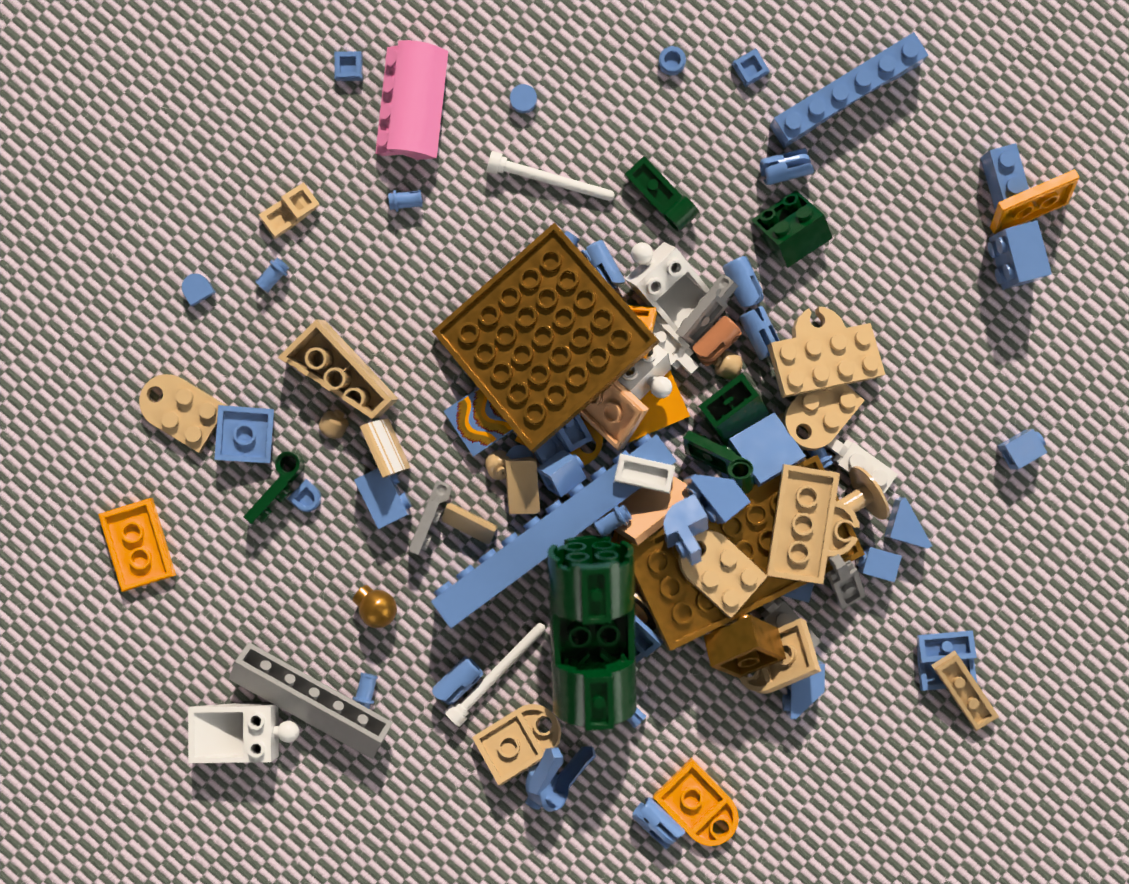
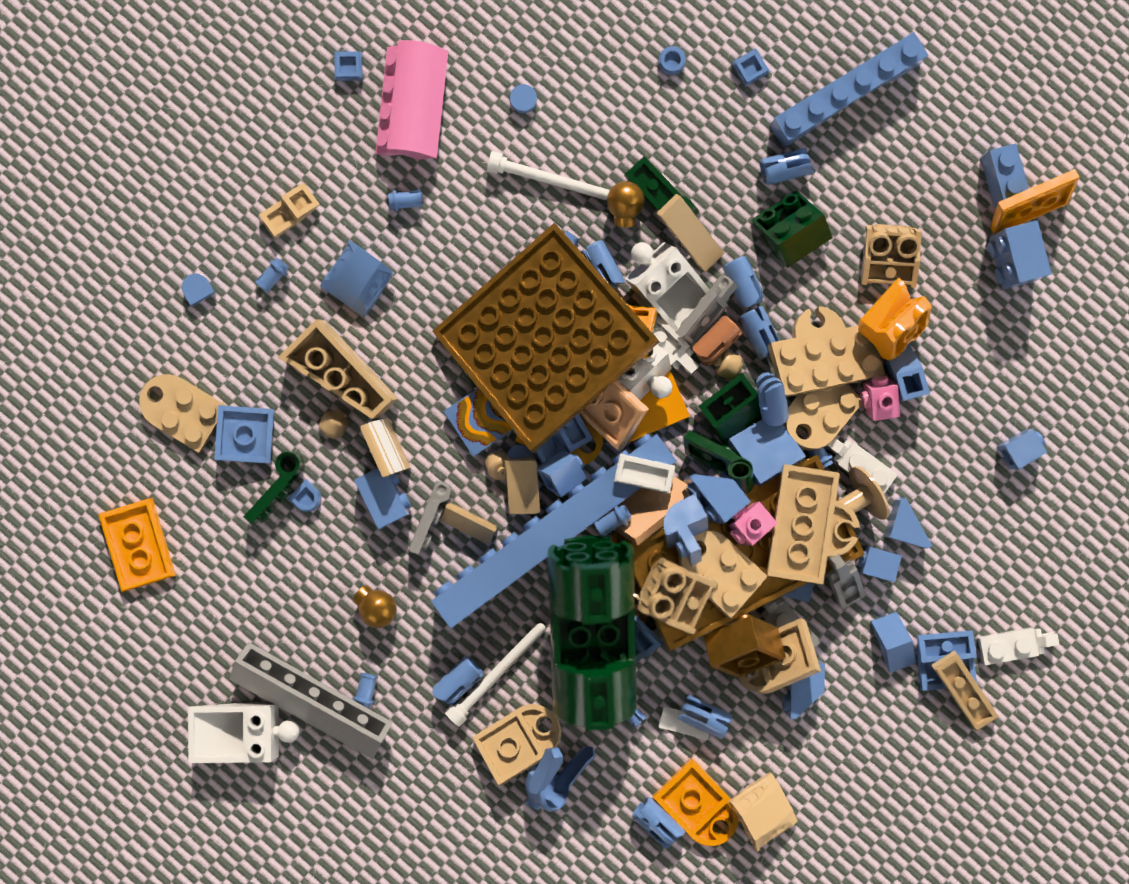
none -> medium blue slope [320,240,395,318]
none -> pearl gold piece [607,181,644,228]
none -> tan slope [638,557,718,635]
none -> tan tile [657,194,725,272]
none -> white sticker [659,707,709,740]
none -> medium blue arm [677,694,732,739]
none -> bright pink brick [728,502,777,546]
none -> tan slope [728,772,797,852]
none -> medium blue arm [756,372,789,426]
none -> light orange piece [858,278,932,361]
none -> bright pink brick [860,376,900,421]
none -> tan slope [861,224,922,288]
none -> medium blue slope [870,612,916,673]
none -> medium blue slope [884,344,930,402]
none -> white hinge [977,628,1059,665]

